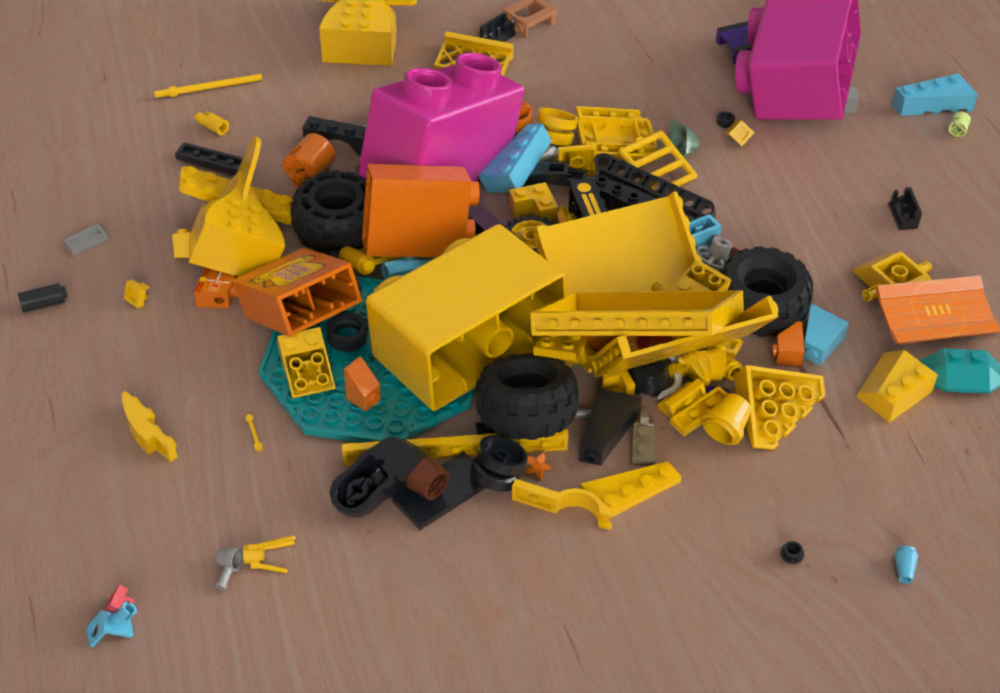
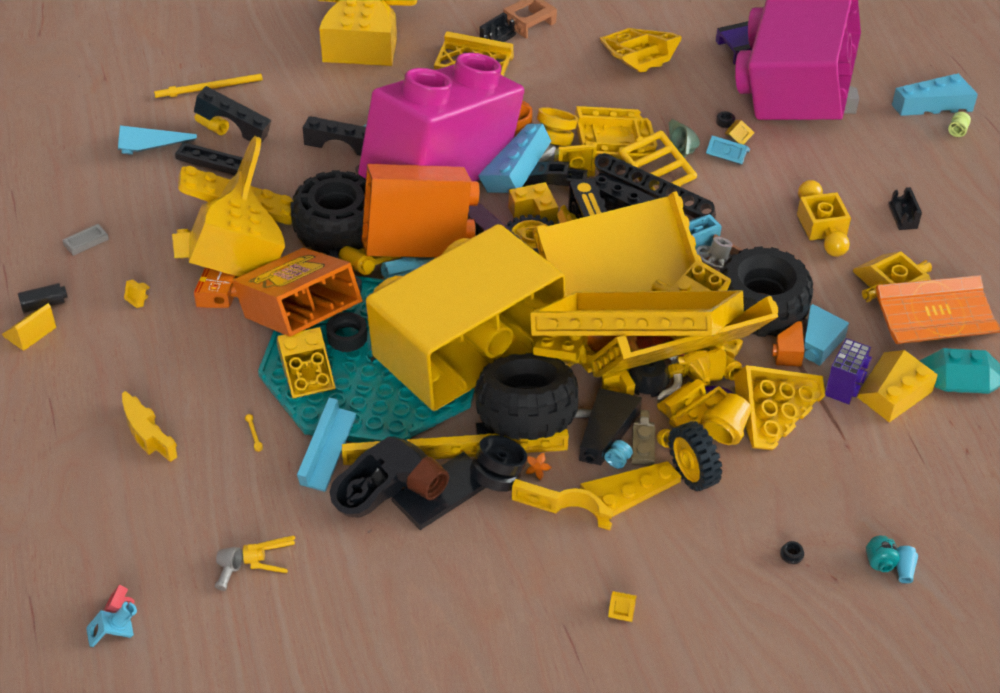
orange cylinder [281,133,336,187] -> none
orange slope [344,357,381,412] -> none
none -> yellow slope [2,303,56,351]
none -> medium azure wedge [118,125,197,155]
none -> black arch [194,86,271,143]
none -> medium azure panel [297,397,356,492]
none -> yellow wedge [600,28,682,72]
none -> medium azure wheel [605,440,633,469]
none -> yellow tile [608,591,637,622]
none -> yellow hinge [656,429,671,448]
none -> black wheel [668,421,722,491]
none -> medium azure panel [706,135,750,165]
none -> yellow brick [797,180,851,257]
none -> dark purple brick [825,338,872,404]
none -> teal head [866,535,900,572]

